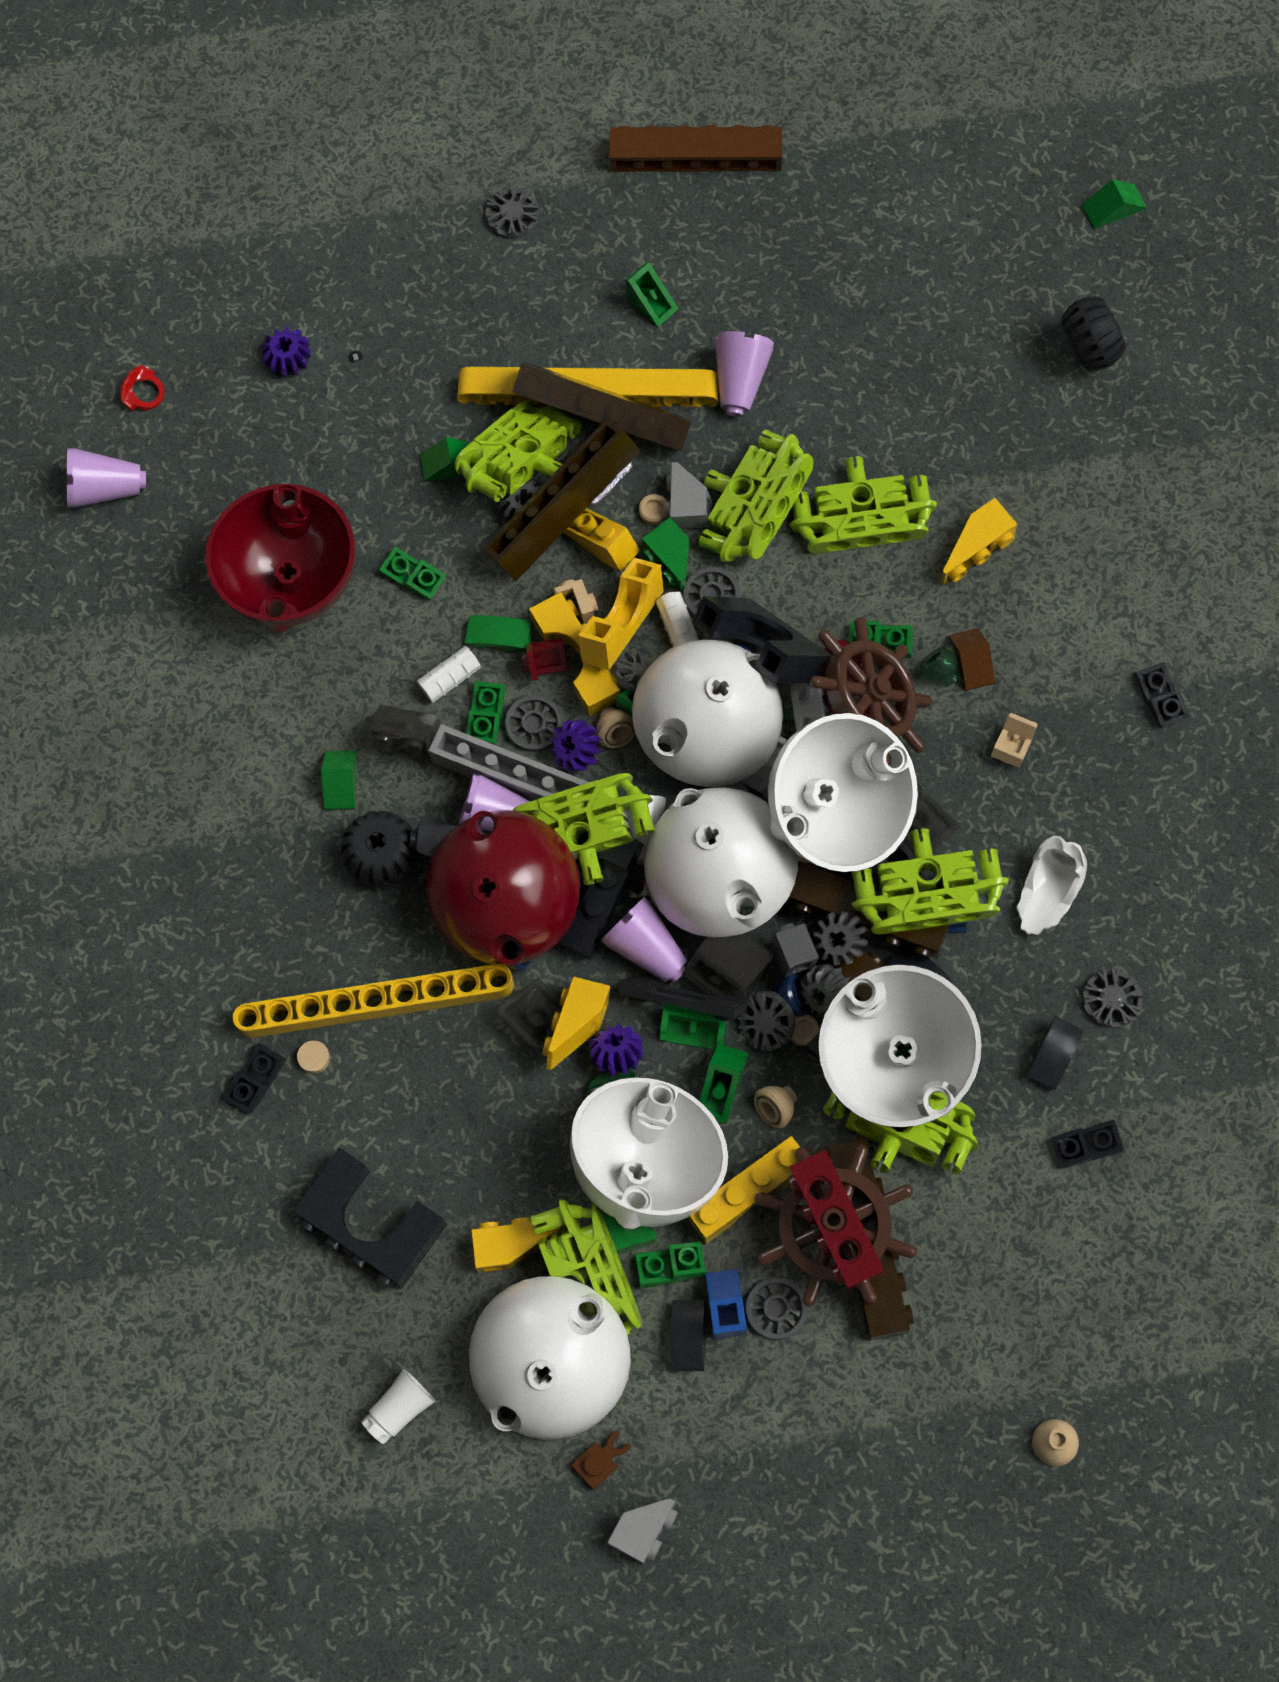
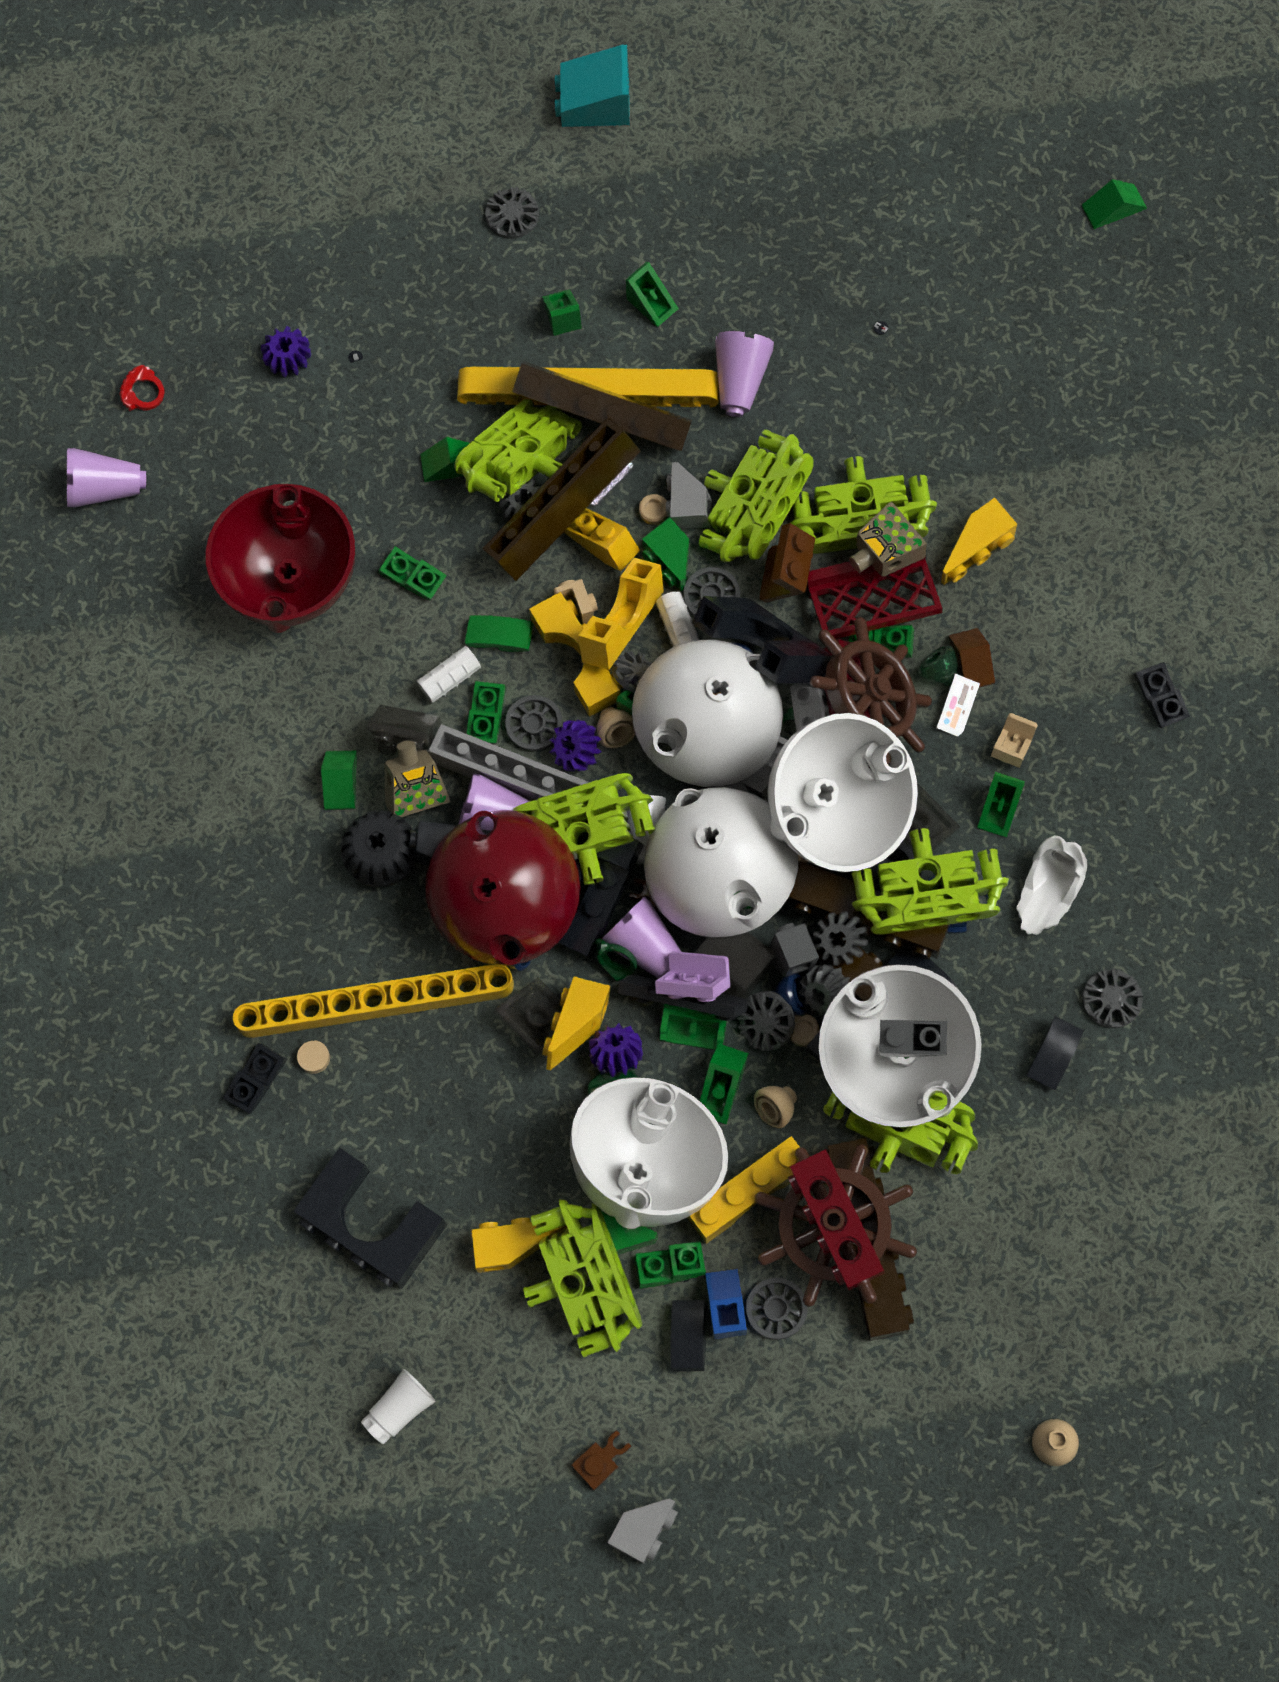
white piece [469,1276,631,1440] -> none
dark red bracket [522,638,568,681] -> none
reddish brown brick [609,125,782,172] -> none
black slope [1050,1119,1126,1169] -> none
black wheel [1061,296,1127,370] -> none
none -> dark tan torso [384,741,450,817]
none -> green slope [542,289,582,336]
none -> teal slope [555,45,630,127]
none -> dark green piece [594,938,637,981]
none -> lavender bracket [655,951,730,1002]
none -> reddish brown bracket [759,523,816,603]
none -> dark red fence [806,555,943,639]
none -> dark tan torso [849,501,927,576]
none -> black piece [874,321,888,335]
none -> dark grey slope [879,1020,947,1057]
none -> white sticker [937,674,980,736]
none -> green slope [977,772,1025,837]

